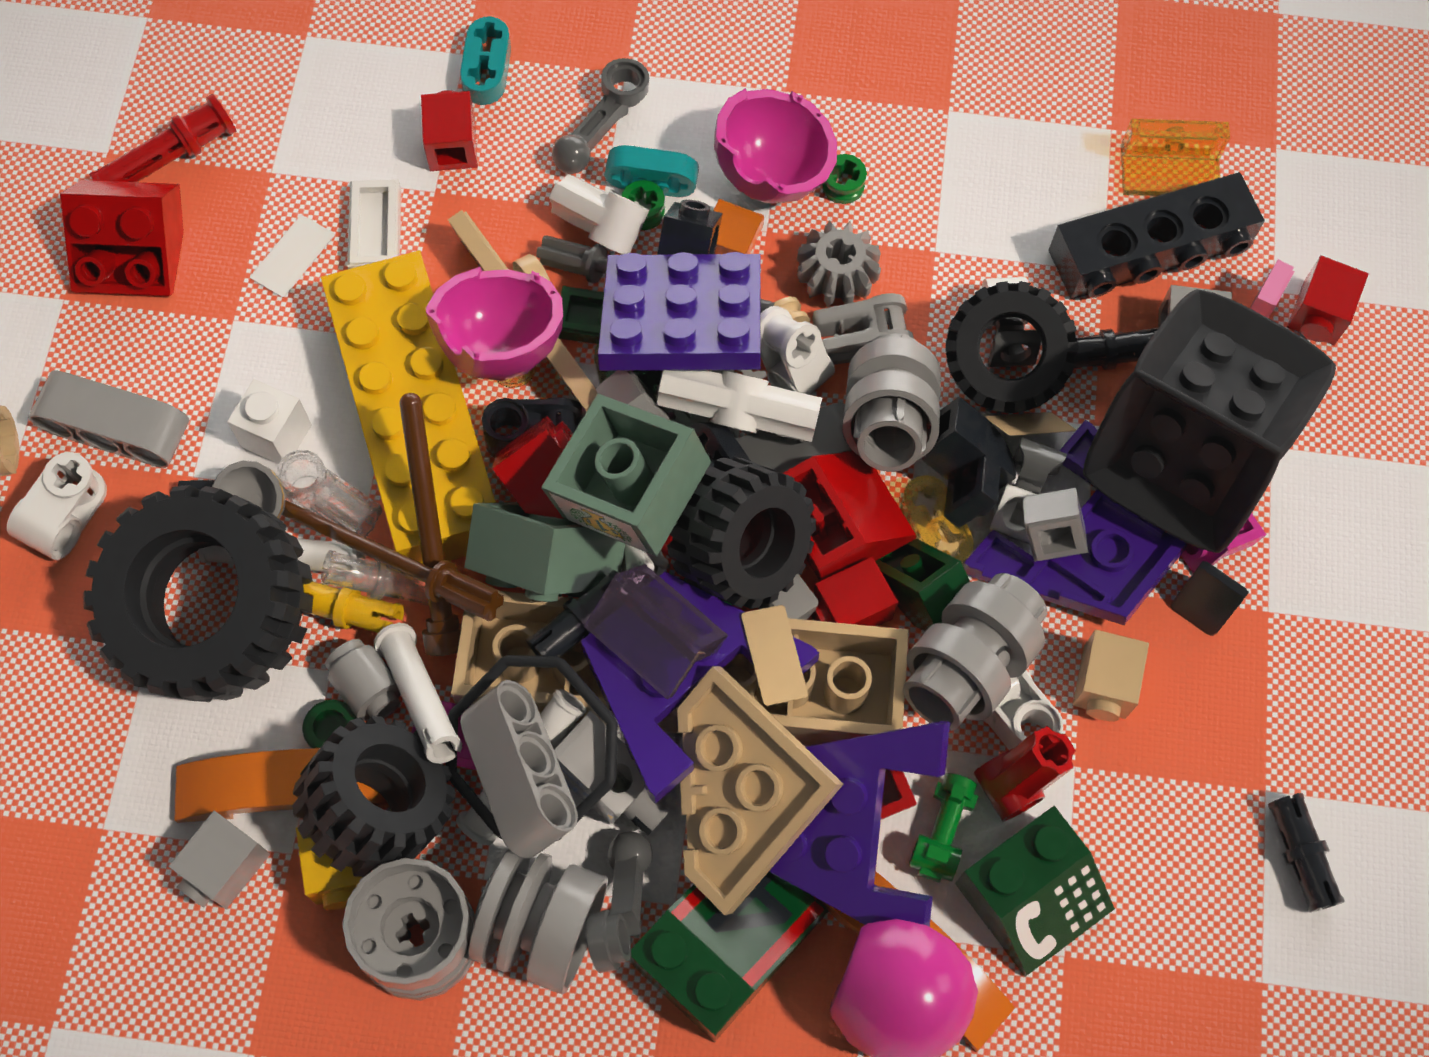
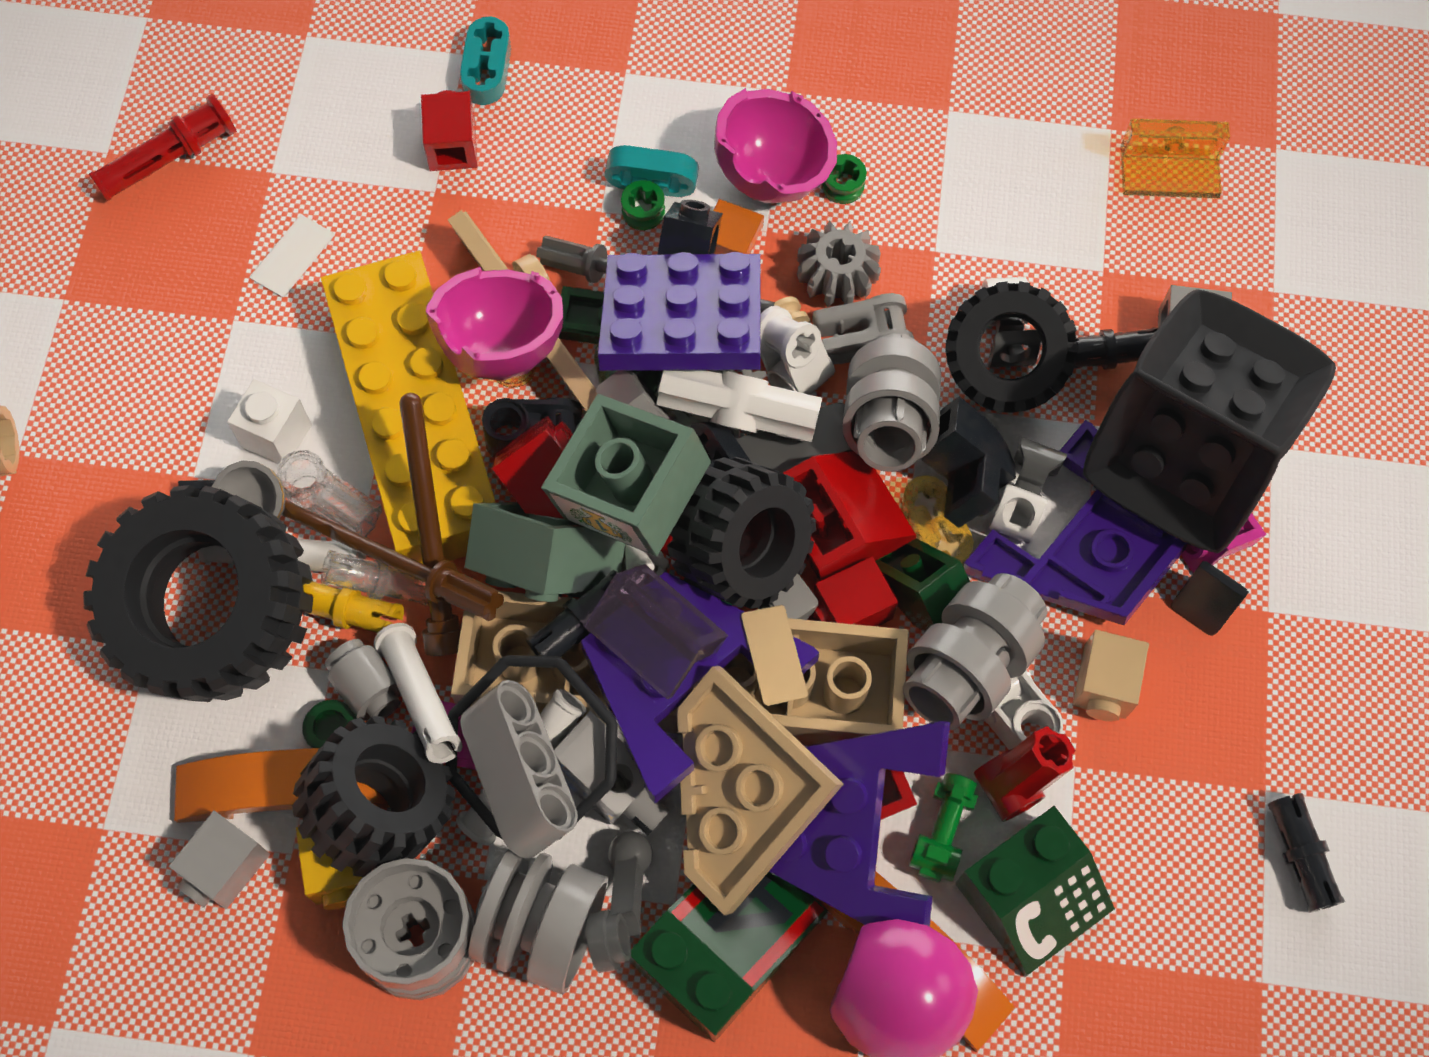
white piece [7,452,107,560] -> none
light grey beam [28,370,190,468] -> none
red slope [60,180,184,296] -> none
white tile [347,179,401,269] -> none
white piece [549,174,649,254] -> none
dark grey piece [552,58,649,174] -> none
tan sticker [985,412,1076,436] -> none
light grey slope [1023,488,1088,562] -> none
black brick [1048,172,1265,299] -> none
bright pink tile [1250,259,1295,318] -> none
red brick [1287,255,1369,345] -> none

